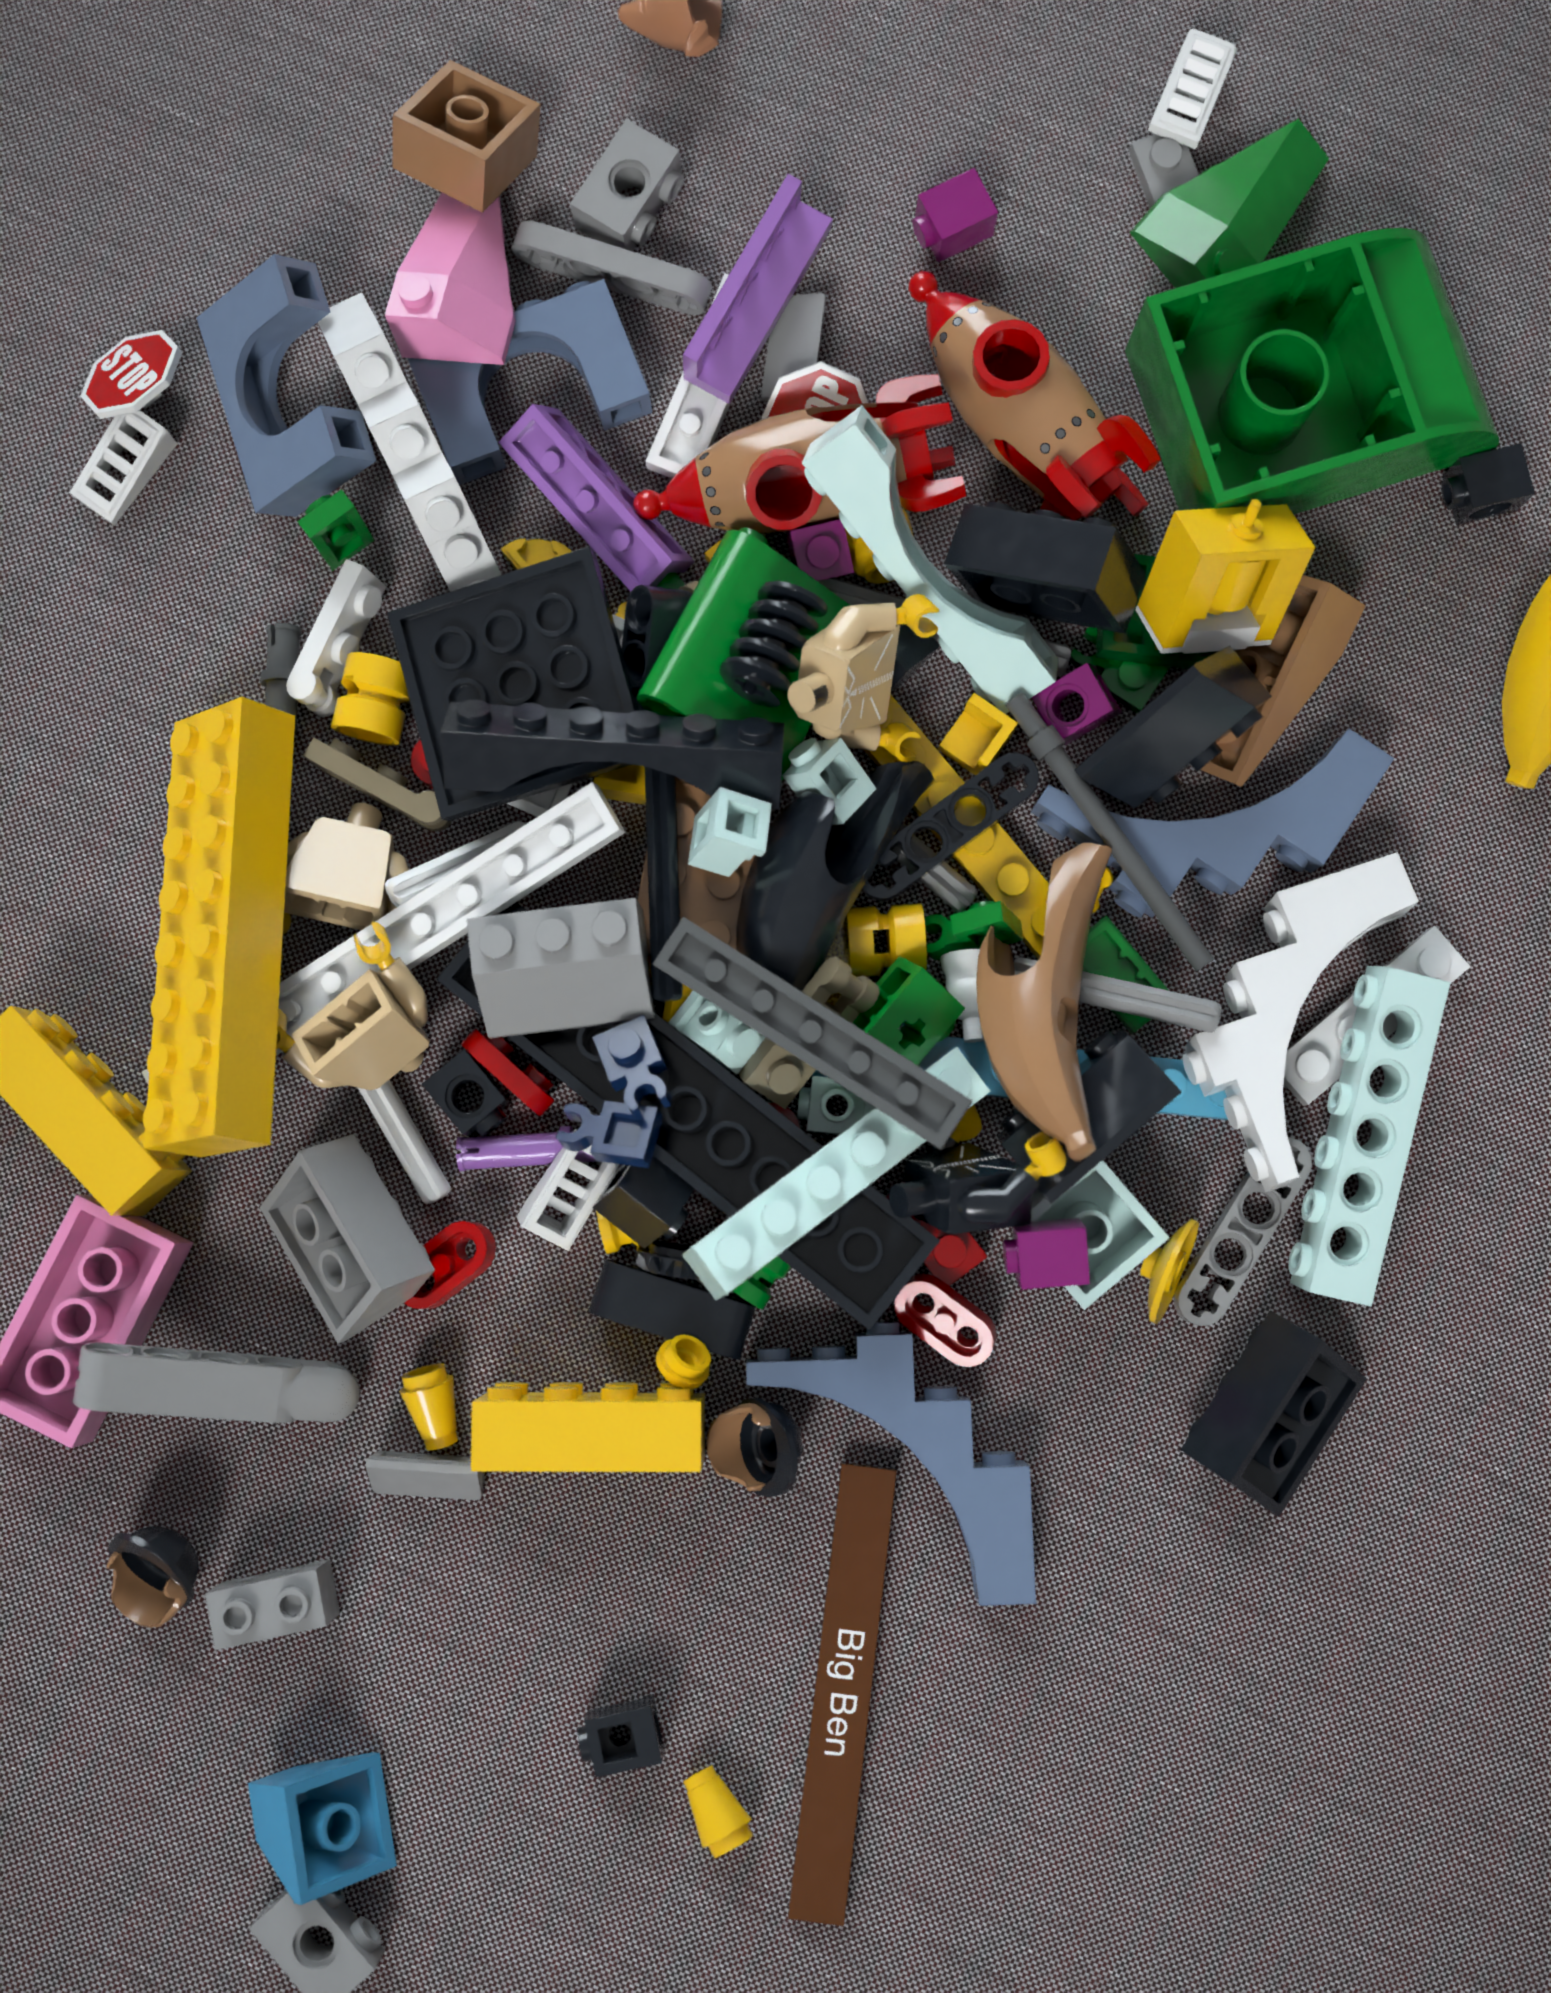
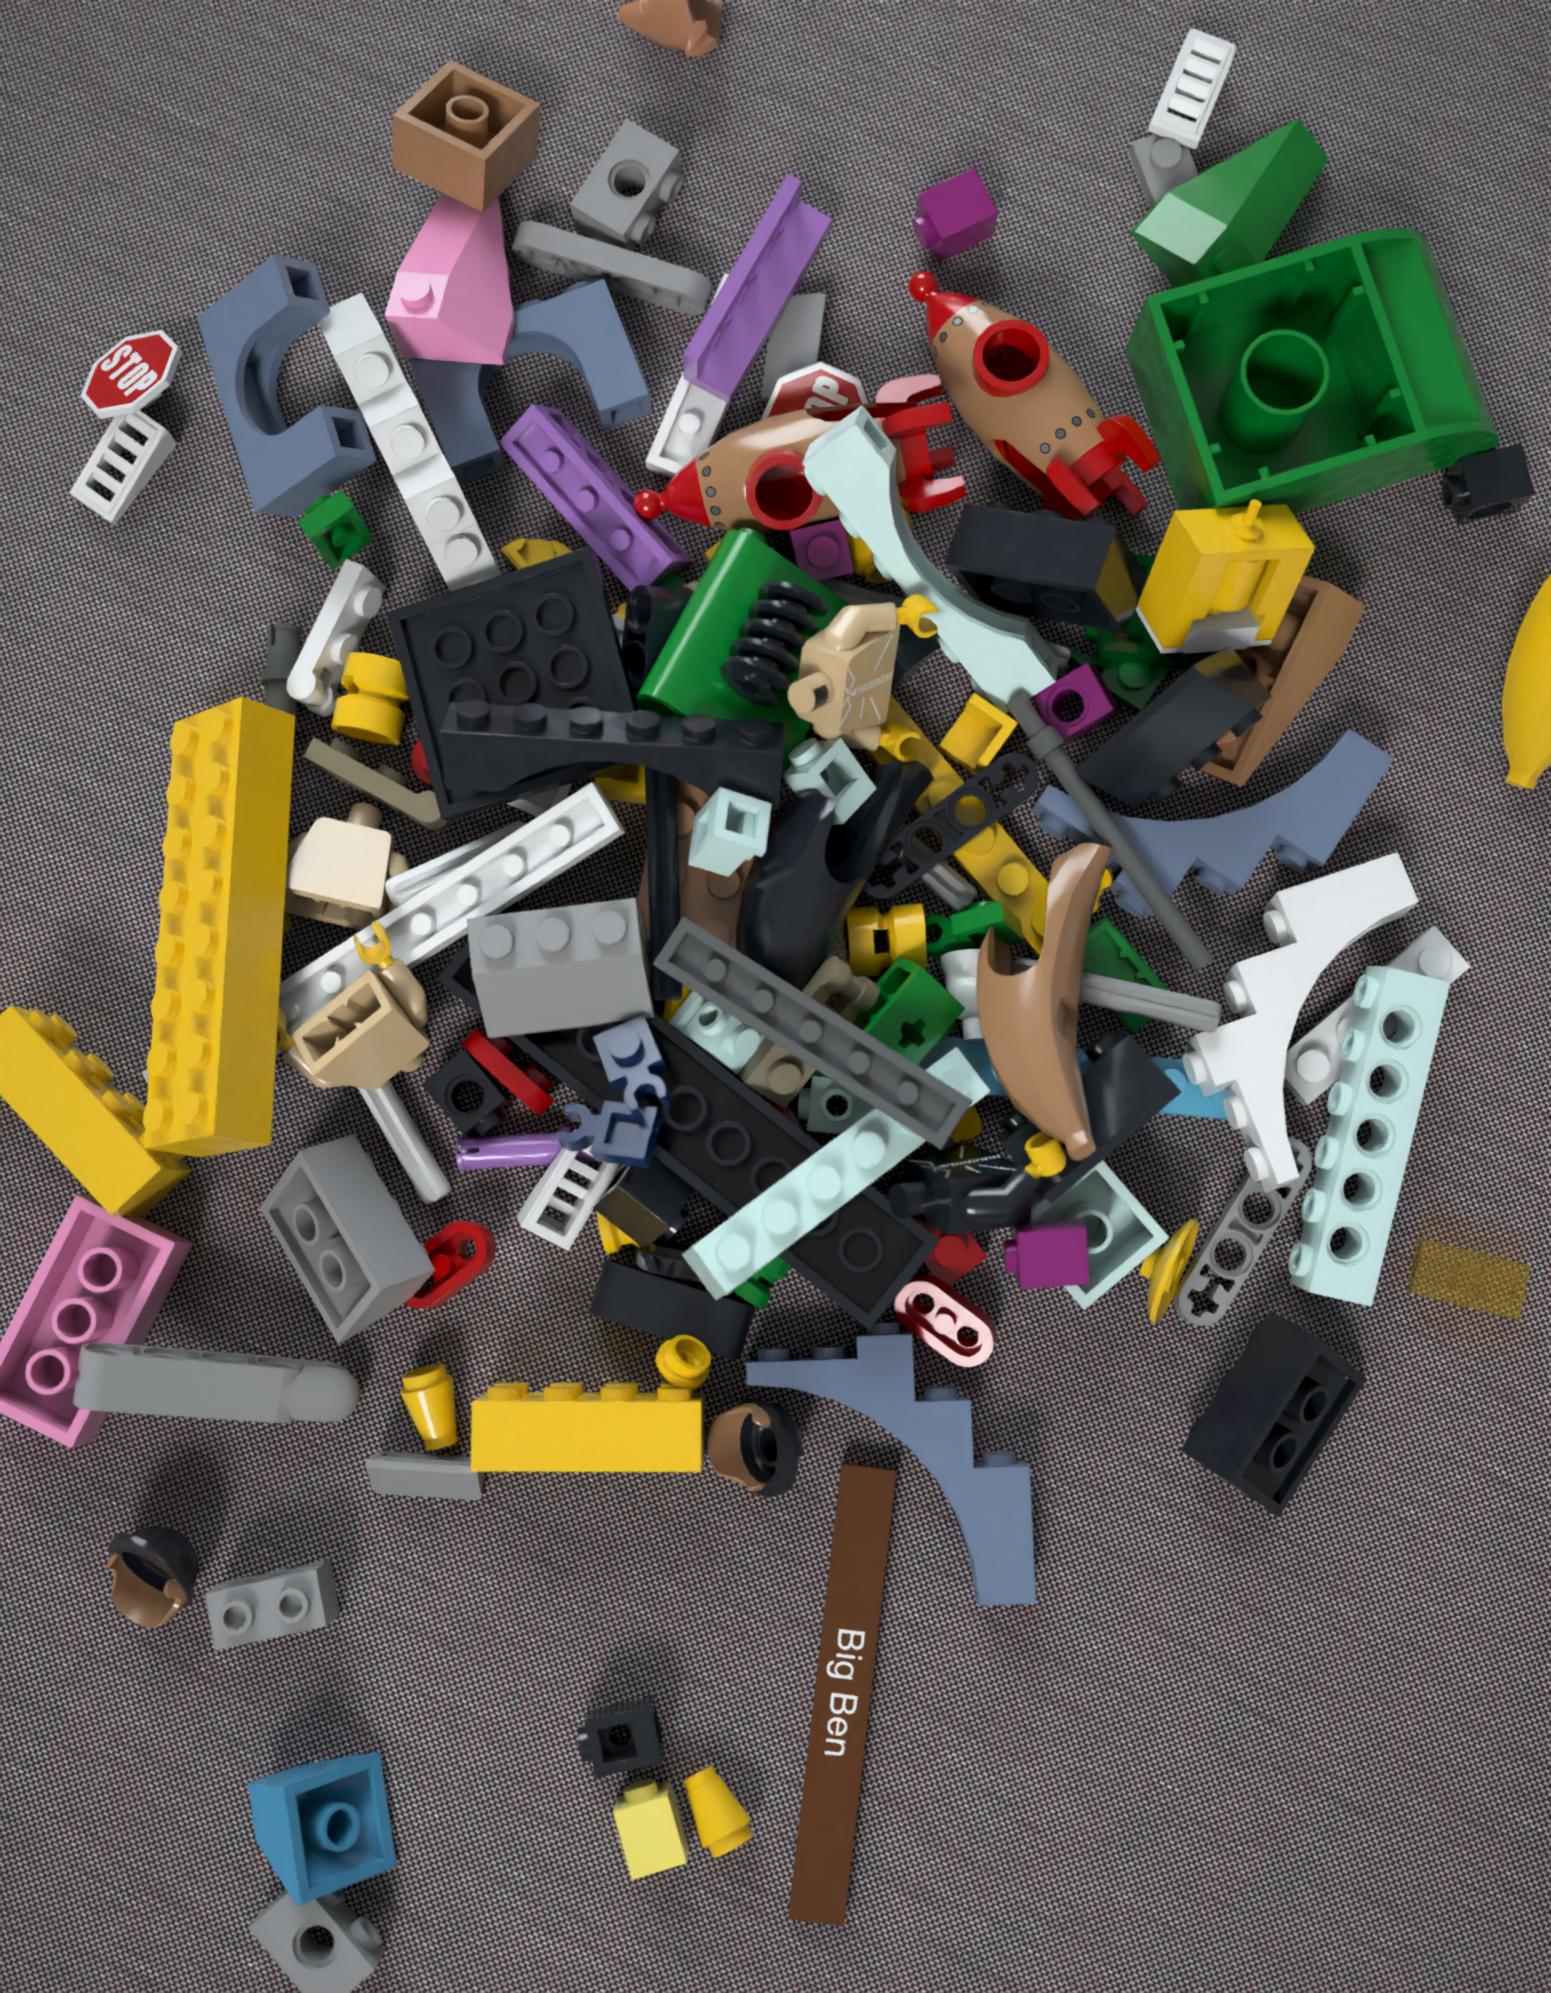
none -> light yellow brick [613,1779,689,1880]
none -> clear yellow plate [1406,1239,1531,1320]

